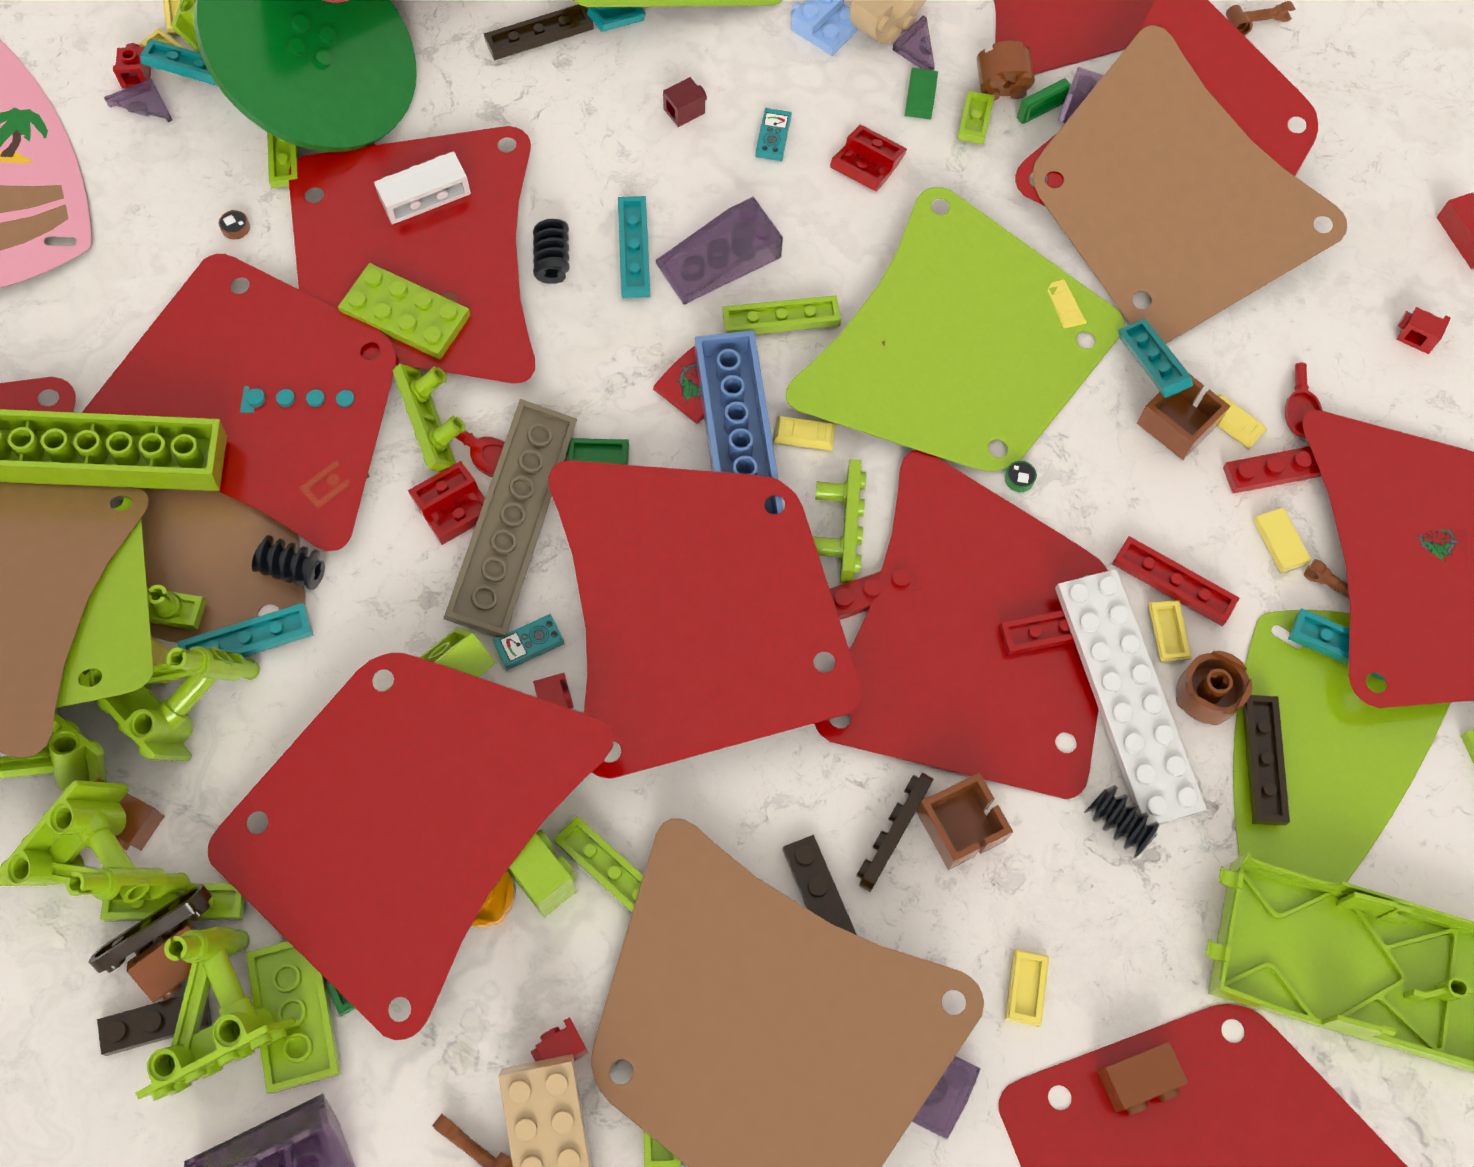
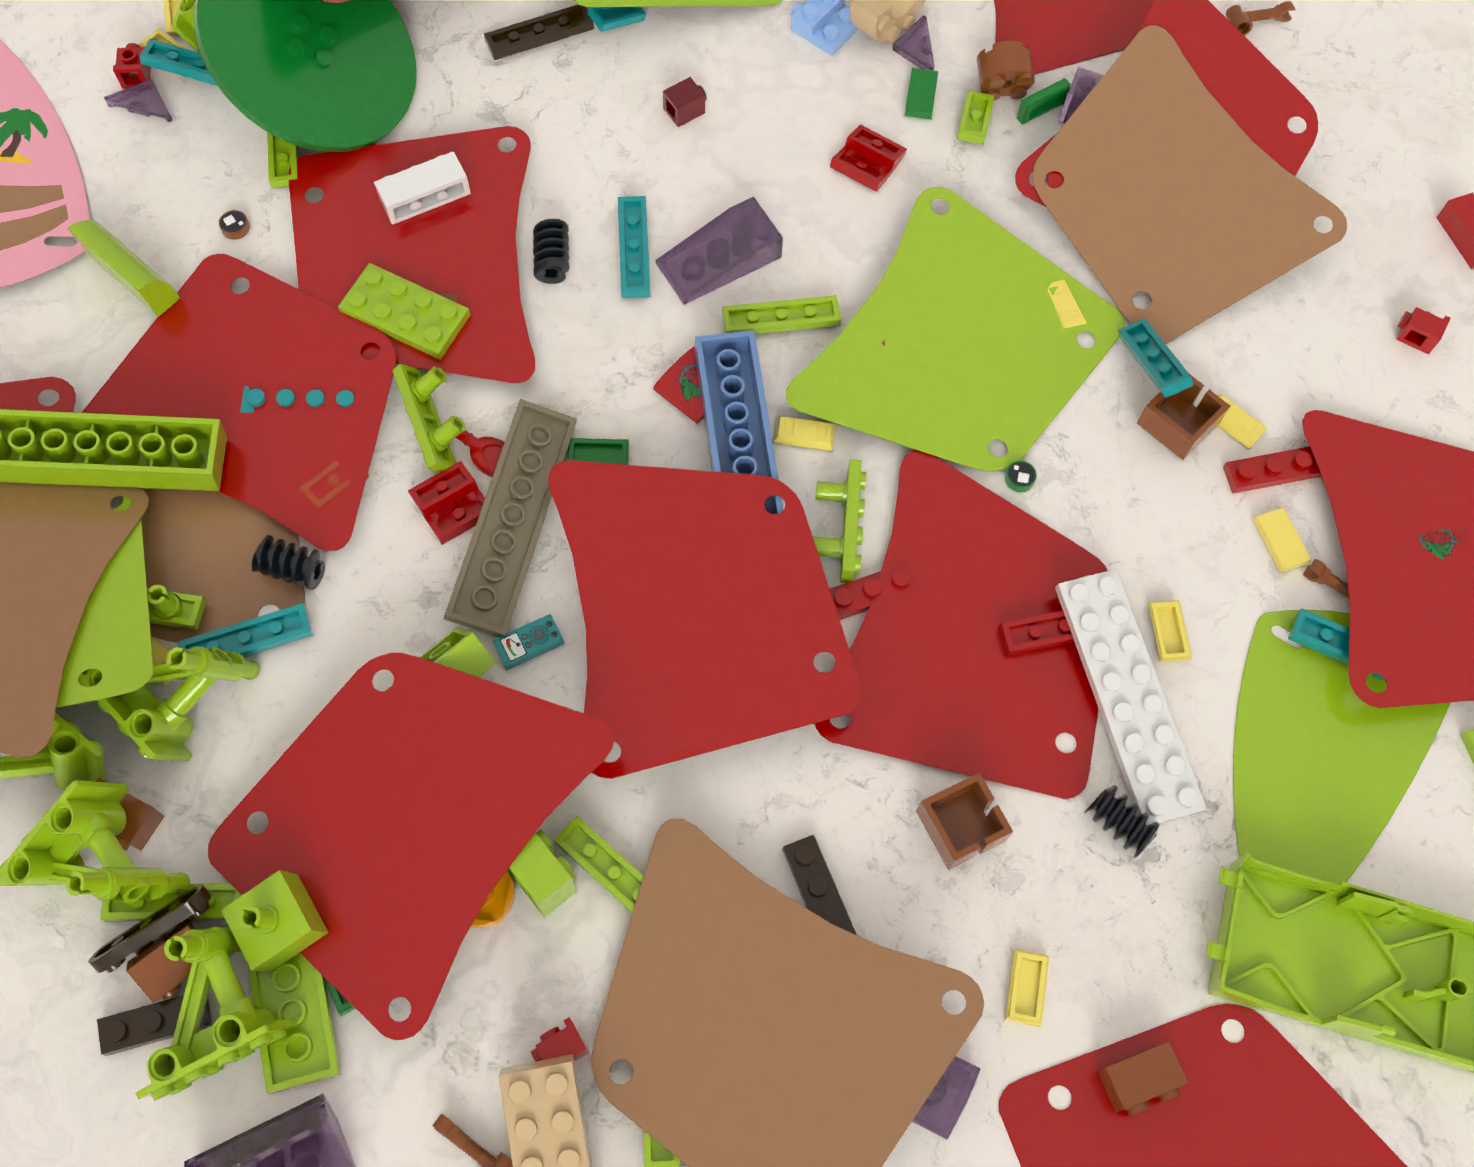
red brick [533,673,574,709] -> none
teal tile [755,108,792,161] -> none
dark brown plate [856,772,934,892] -> none
red plate [1112,536,1240,627] -> none
dark orange brick [1176,651,1252,725] -> none
dark brown plate [1243,695,1290,826] -> none
red piece [1284,362,1323,438] -> none
none -> lime brick [67,220,180,317]
none -> lime brick [221,870,329,972]

